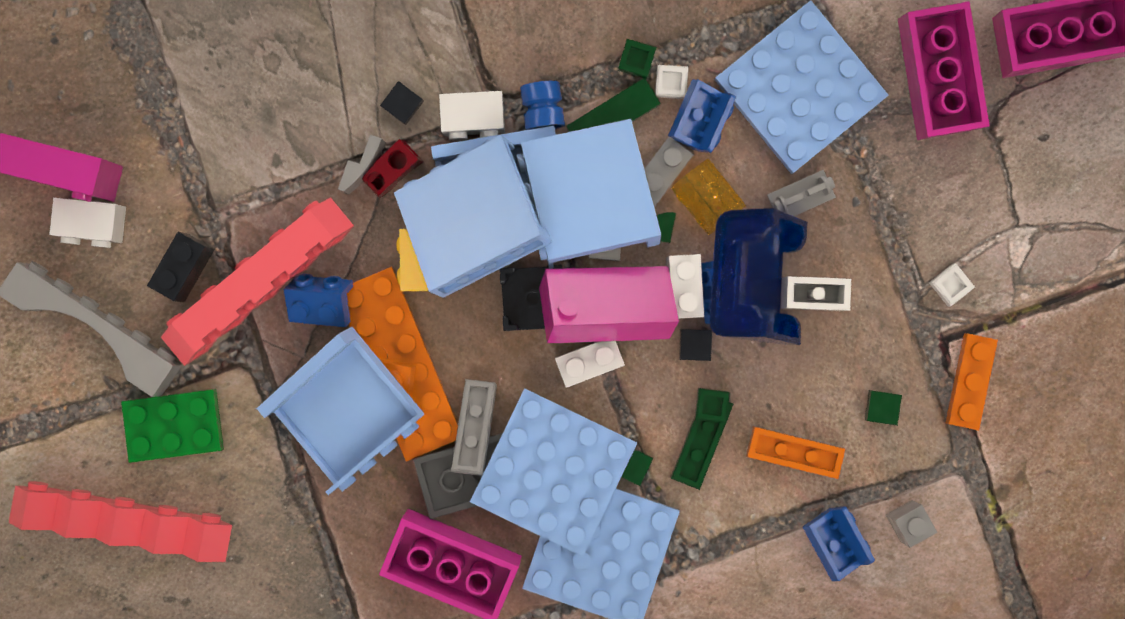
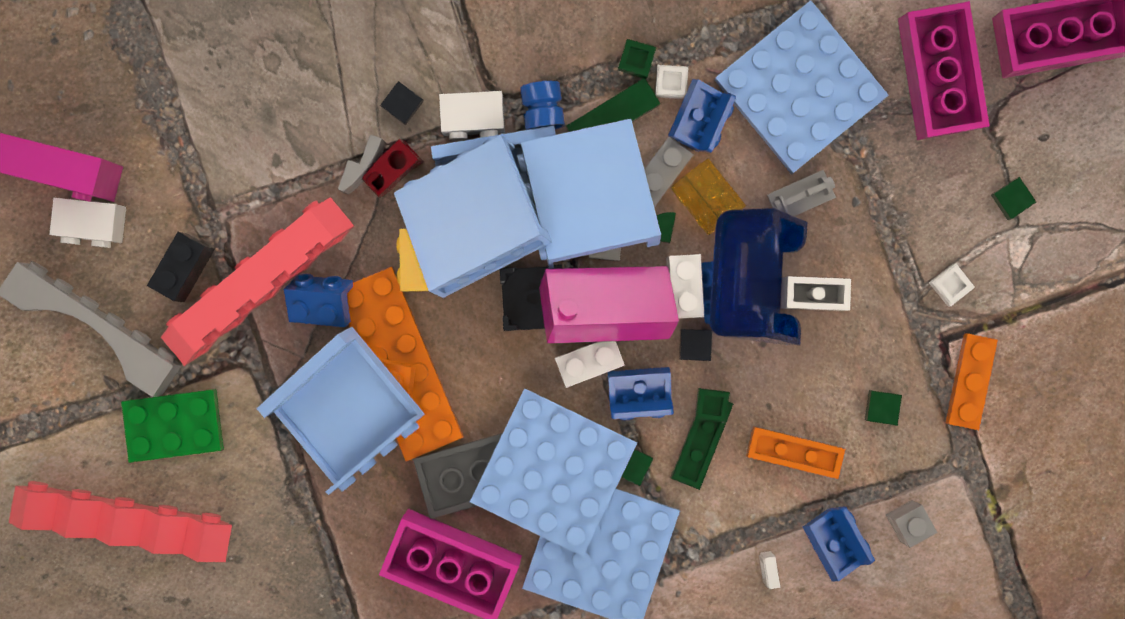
light grey tile [451,379,497,476] -> none
none -> blue bracket [608,367,674,420]
none -> white tile [759,551,780,589]
none -> dark green tile [991,177,1037,220]

